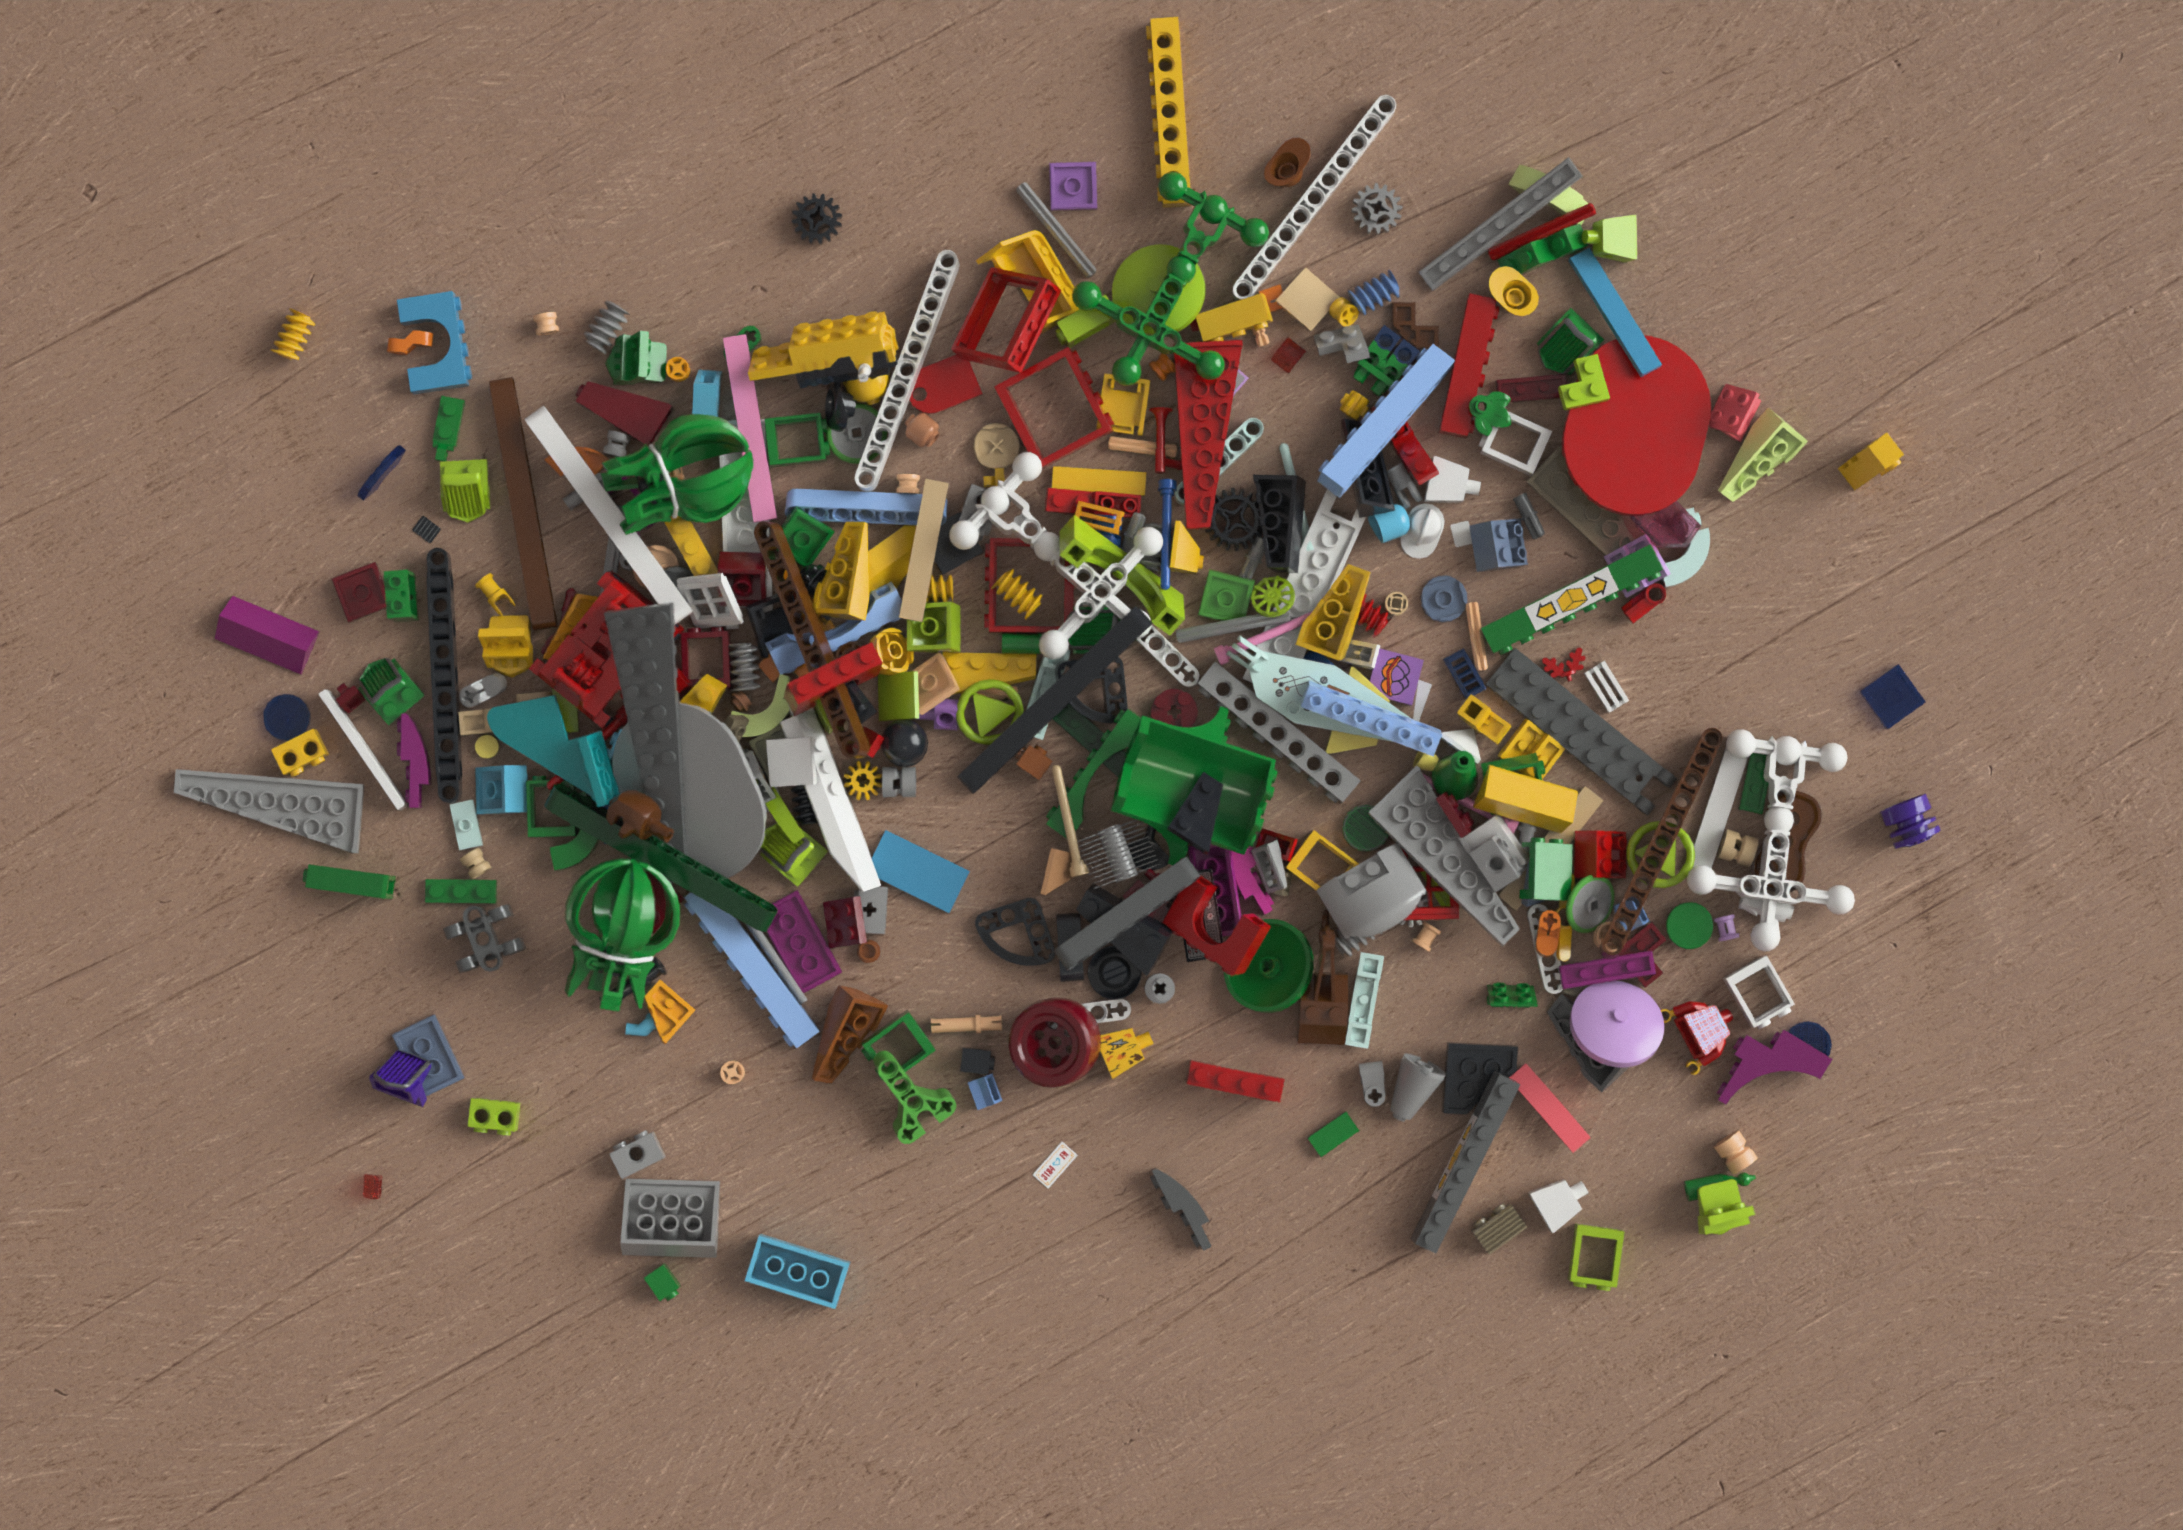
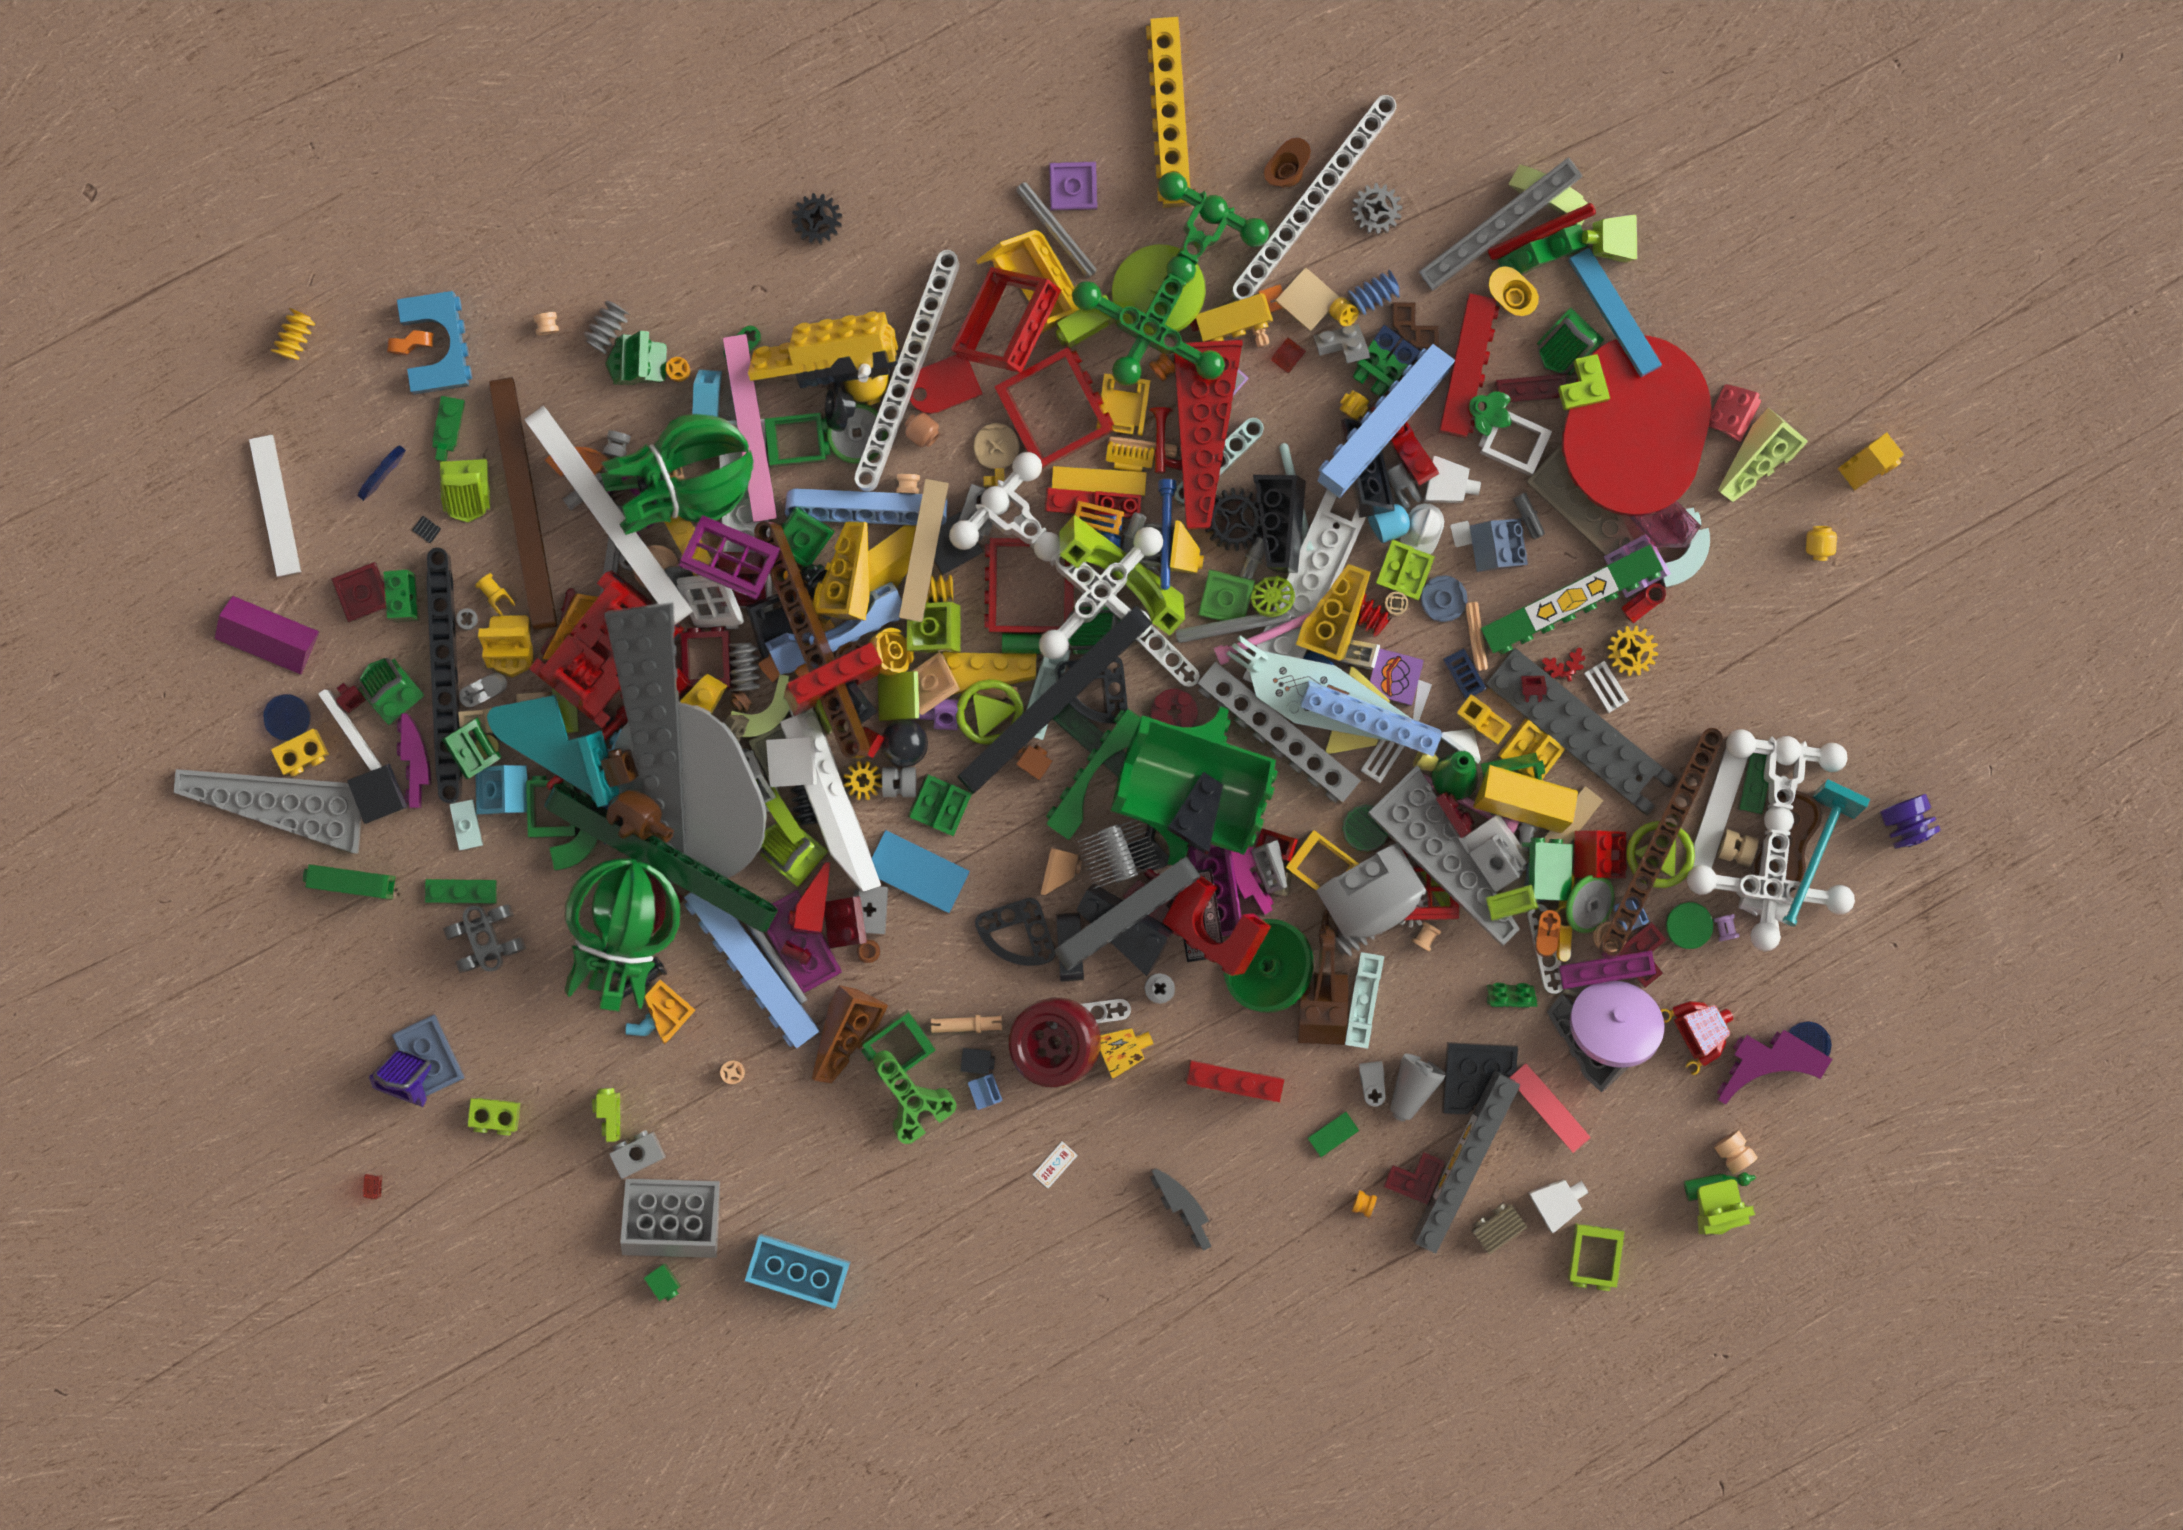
tan wheel [460,847,492,879] -> none
dark red slope [575,381,674,447] -> none
yellow piece [991,569,1043,620] -> none
tan piece [1052,765,1089,877] -> none
black hat [1088,946,1142,1000] -> none
white window [1723,955,1795,1029] -> none
clear blue tile [1859,664,1926,730] -> none
none -> white tile [249,435,301,577]
none -> black tile [347,764,407,824]
none -> green plate [442,717,502,779]
none -> light grey bush [456,608,478,630]
none -> lime plate [592,1088,620,1142]
none -> reddish brown brick [601,748,639,787]
none -> magenta piece [679,515,780,600]
none -> dark red pin [780,940,812,966]
none -> red slope [788,862,830,935]
none -> green slope [908,774,972,836]
none -> yellow piece [1106,441,1155,472]
none -> light orange wheel [1351,1190,1377,1218]
none -> white tile [1361,739,1404,783]
none -> lime slope [1376,539,1435,601]
none -> dark red plate [1384,1152,1445,1205]
none -> lime tile [1486,885,1538,921]
none -> dark red tile [1521,676,1547,702]
none -> yellow gear [1607,625,1658,676]
none -> teal tile [1782,779,1870,927]
none -> yellow head [1806,526,1837,561]

